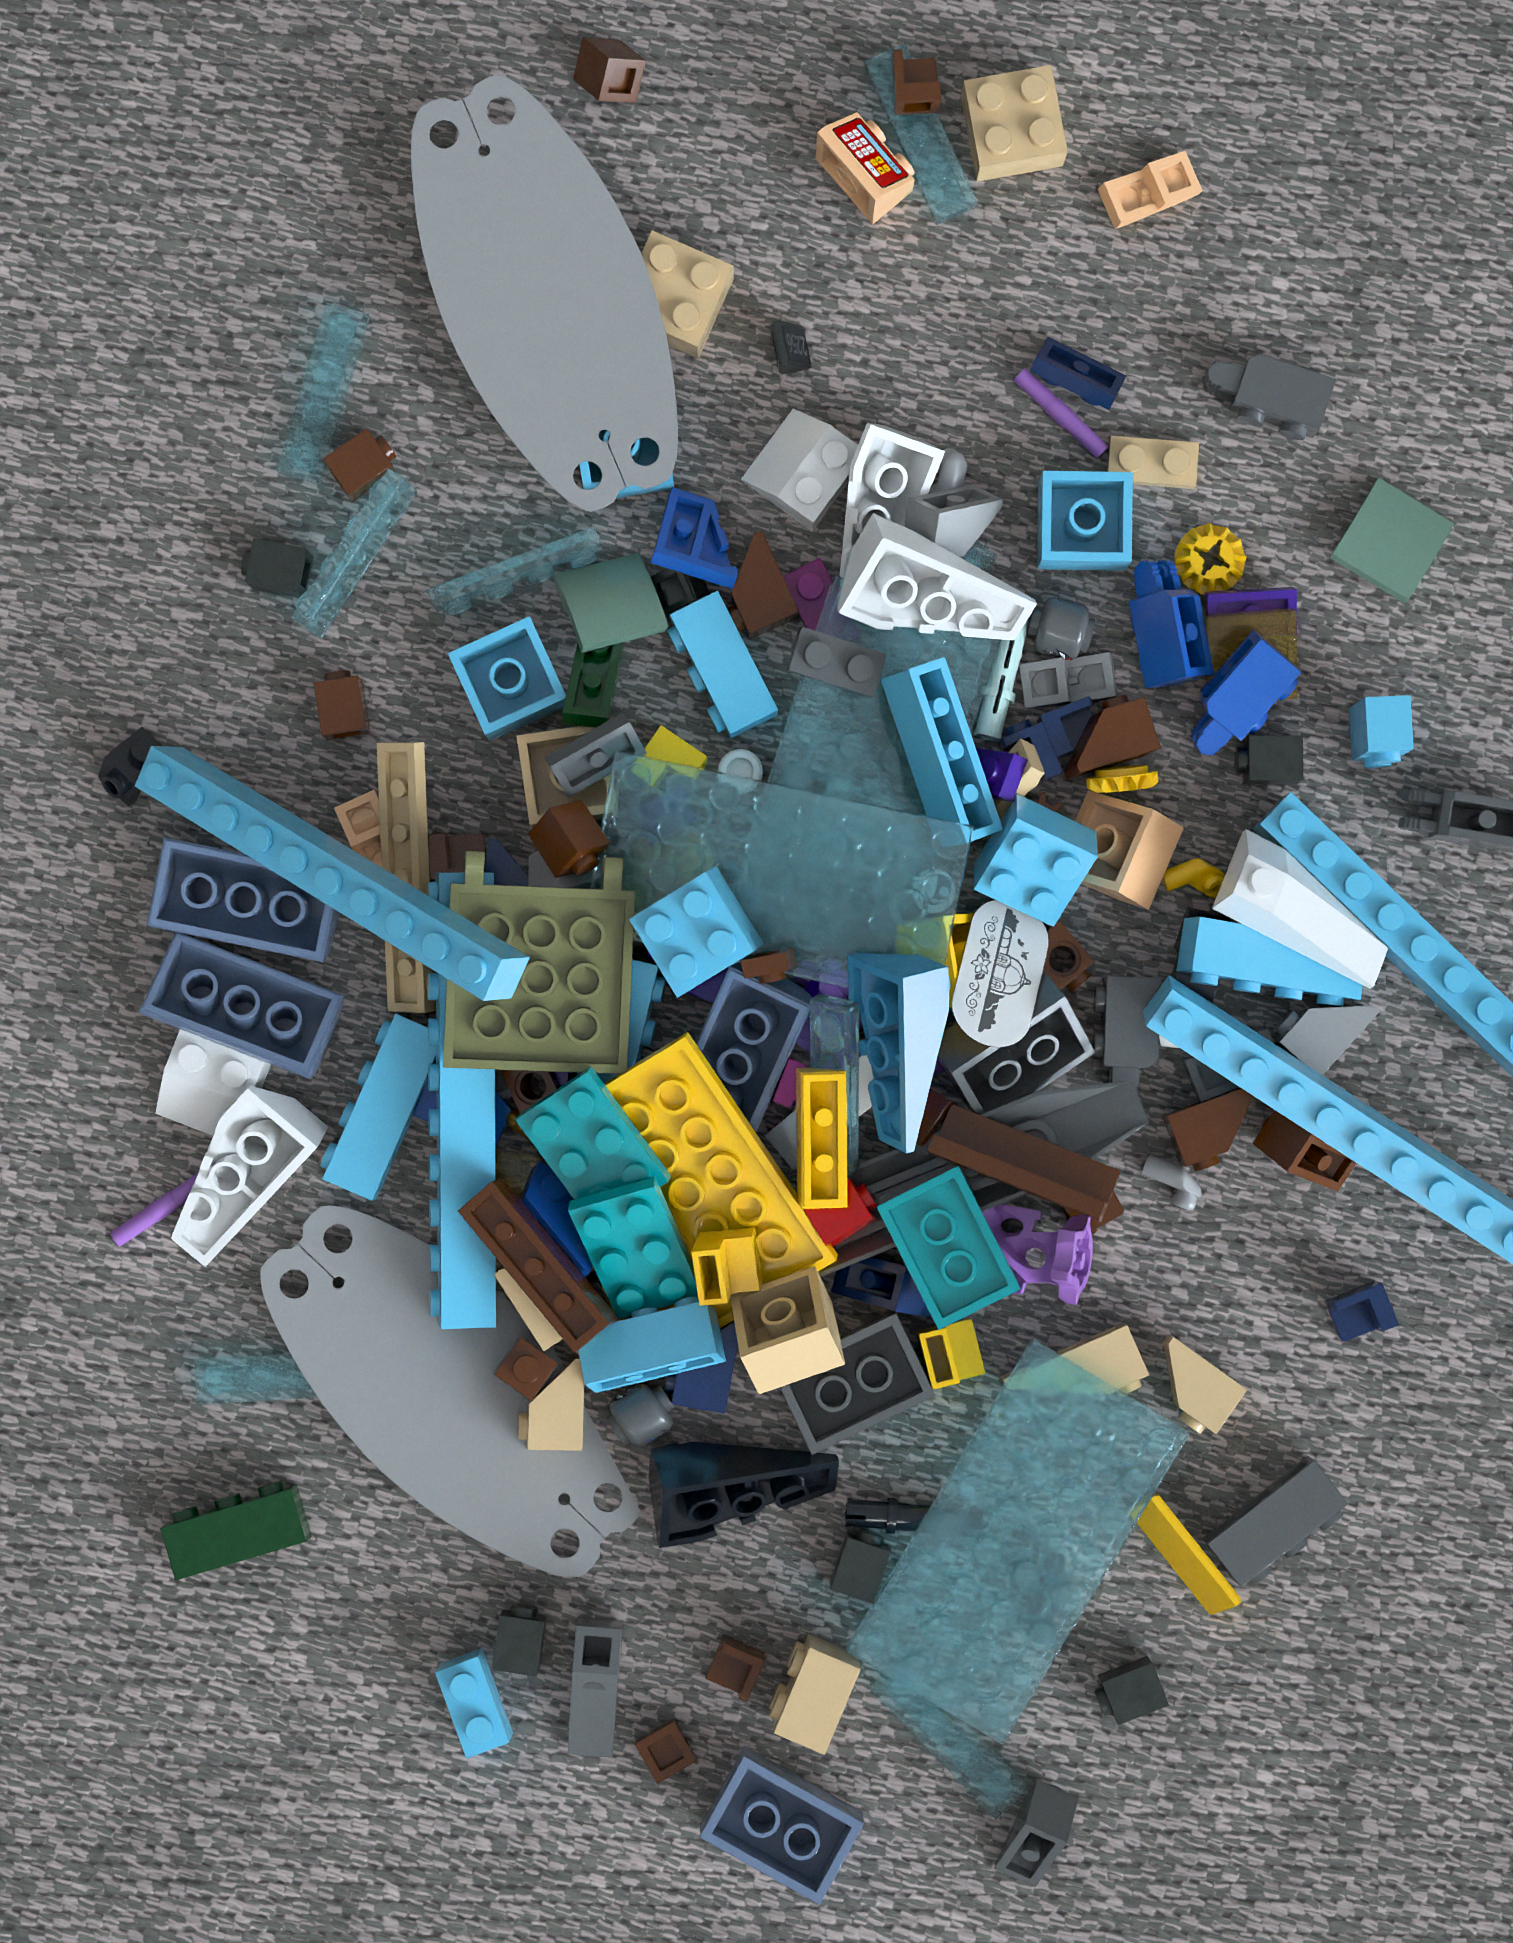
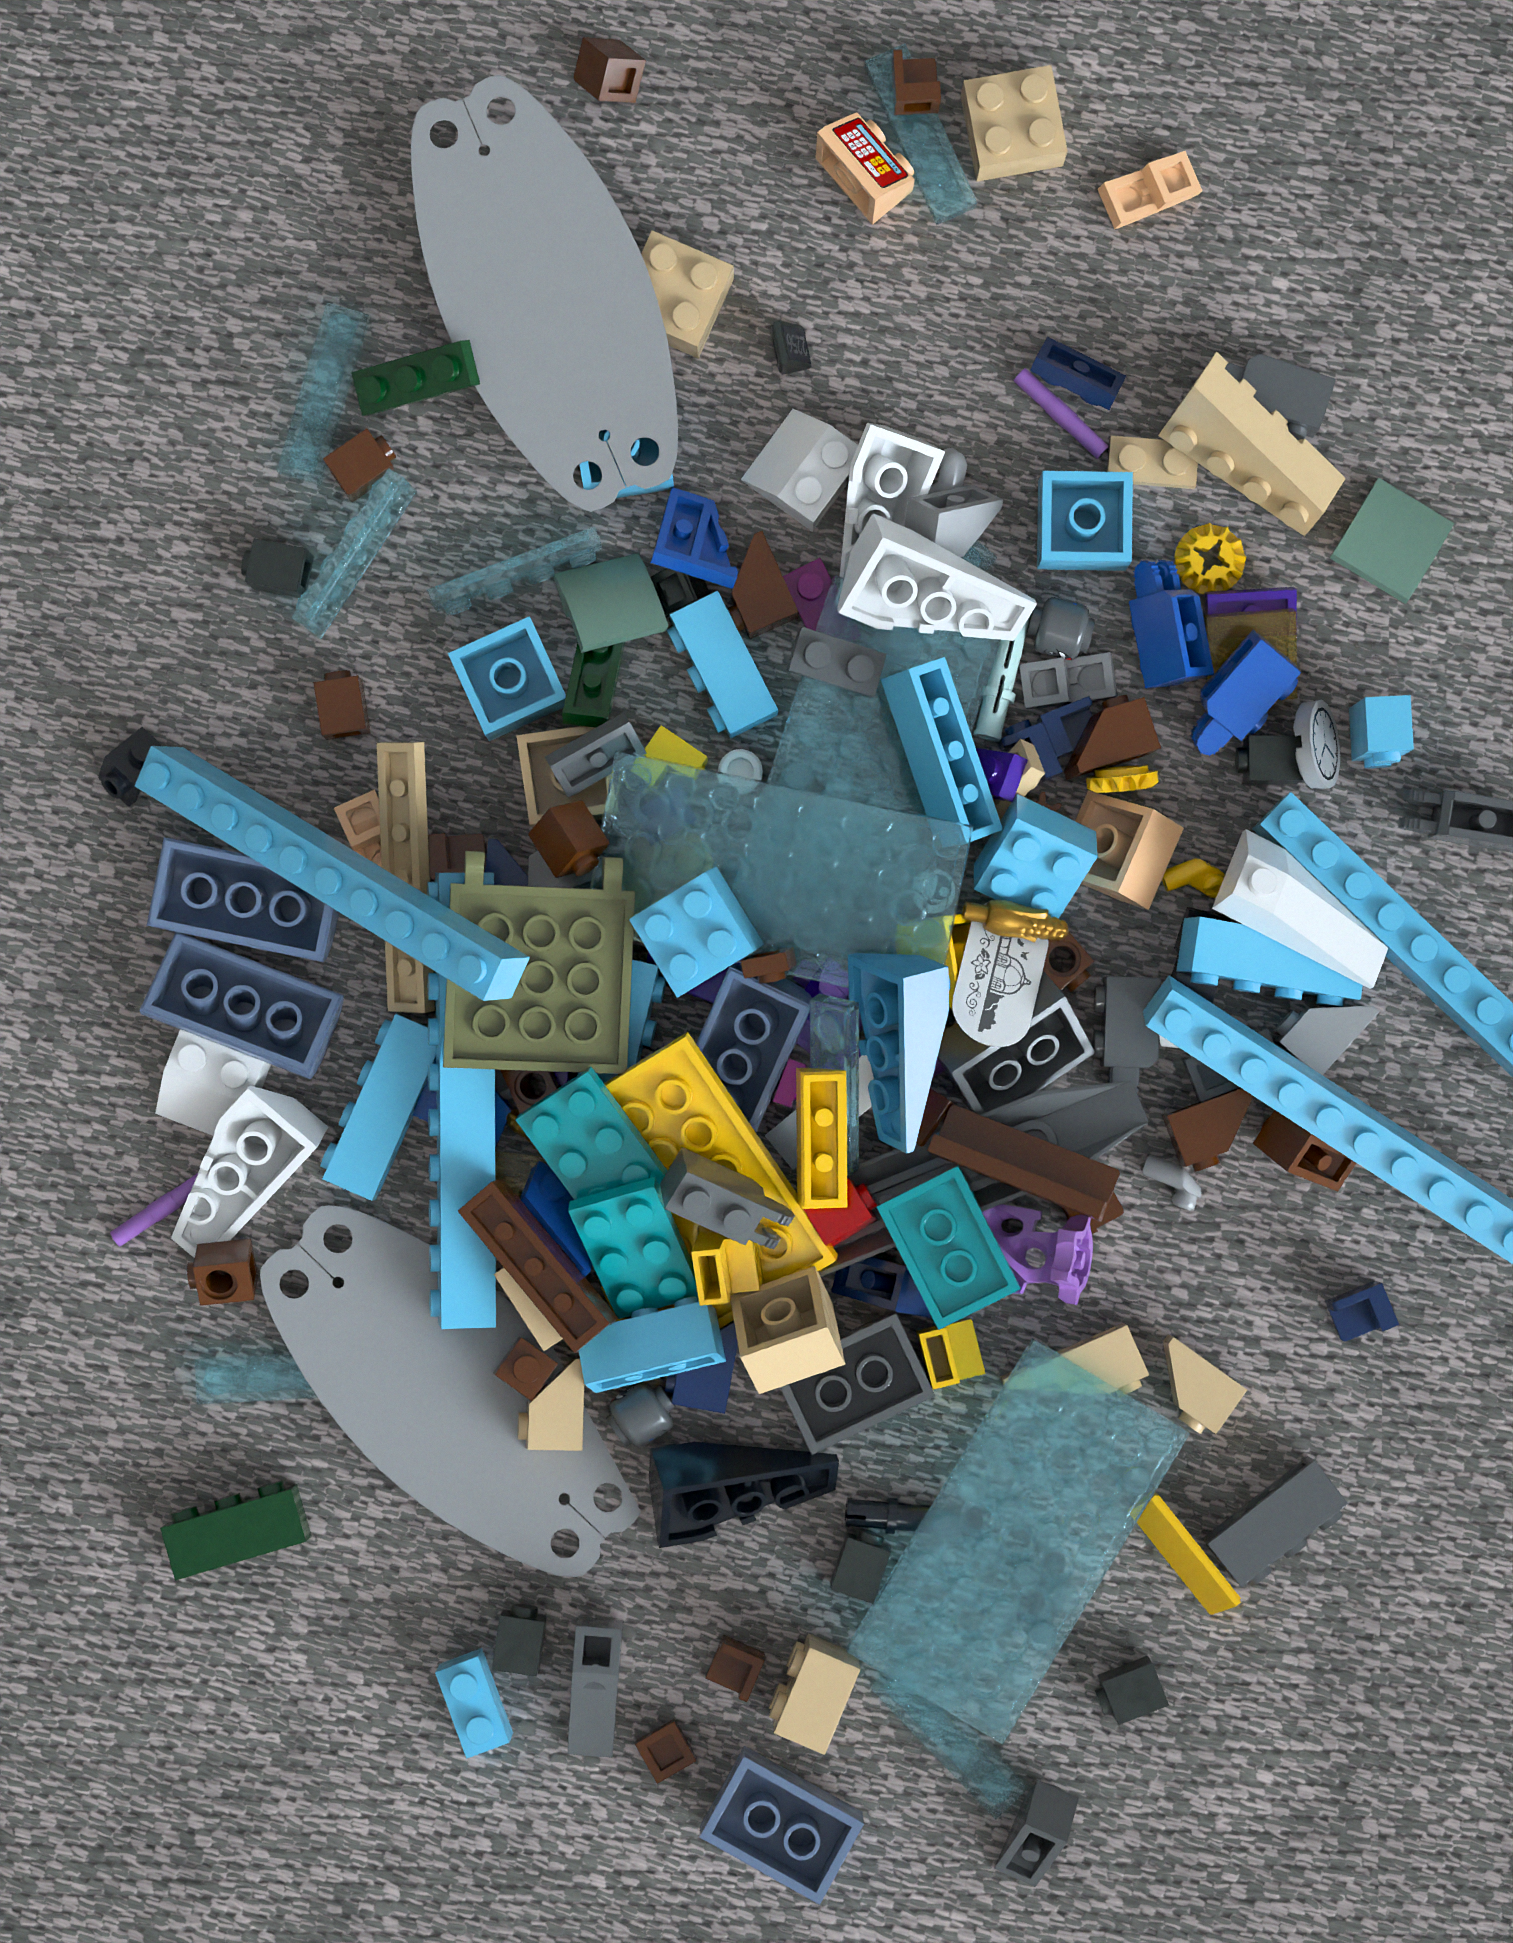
none -> reddish brown brick [187,1238,258,1306]
none -> dark green plate [351,340,480,416]
none -> dark grey hinge [660,1147,795,1249]
none -> pearl gold piece [961,900,1069,943]
none -> tan wedge [1158,352,1346,536]
none -> light grey tile [1293,699,1340,789]

